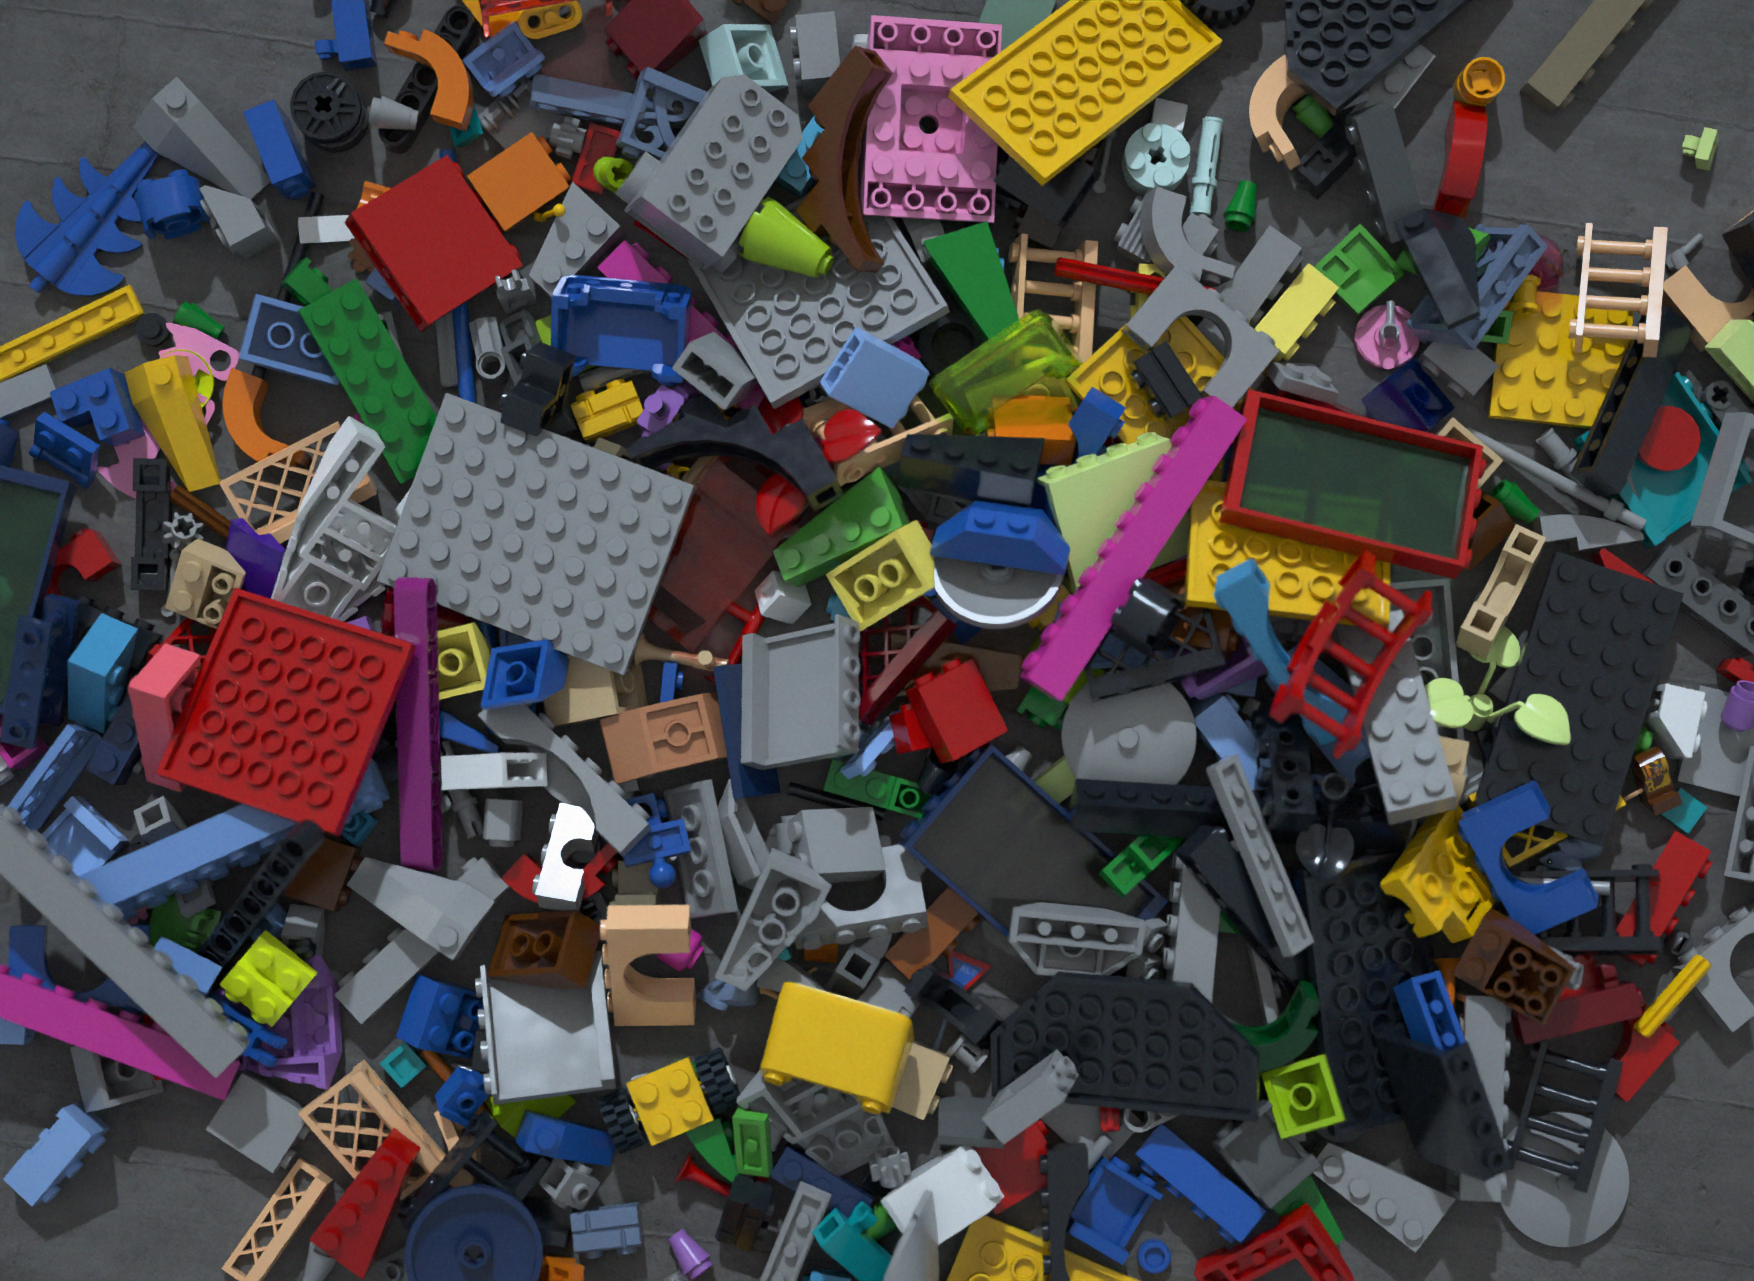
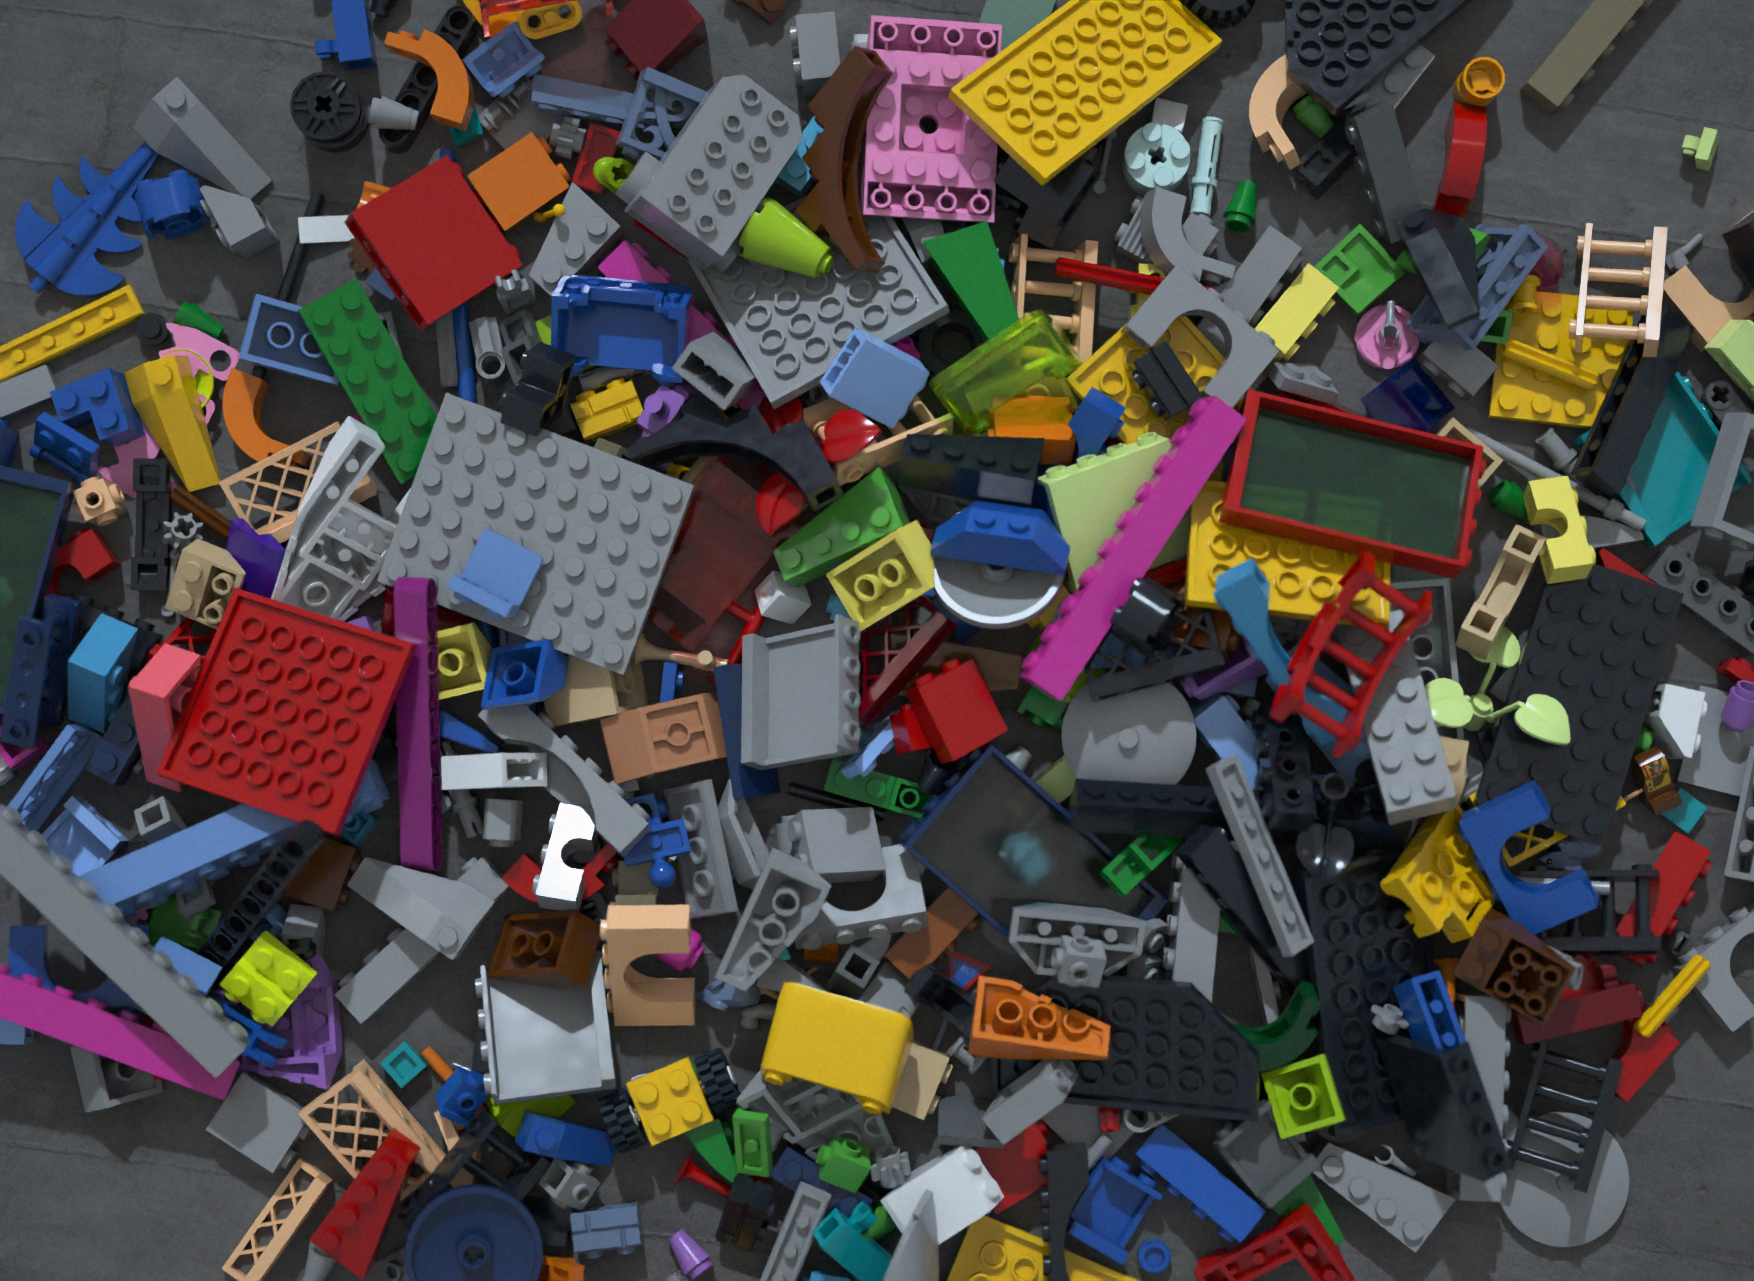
light blue wedge [3,1101,110,1207] -> none
blue brick [243,99,316,200] -> none
green brick [280,257,332,306] -> none
blue slope [396,973,484,1059] -> none
light aqua slope [699,24,788,93] -> none
reddish brown slope [1446,491,1515,572] -> none
red tile [1638,406,1701,472] -> none
none -> light nougat brick [73,476,127,527]
none -> medium blue bracket [446,529,543,621]
none -> light grey arm [740,1002,777,1029]
none -> bright green brick [816,1134,871,1193]
none -> orange wedge [968,976,1110,1060]
none -> clear light blue slope [998,832,1056,887]
none -> light grey brick [1051,935,1107,988]
none -> light grey plate [1371,1004,1409,1034]
none -> light grey hand [1374,1144,1417,1178]
none -> yellow axle [1502,339,1599,390]
none -> light yellow arch [1522,475,1596,584]

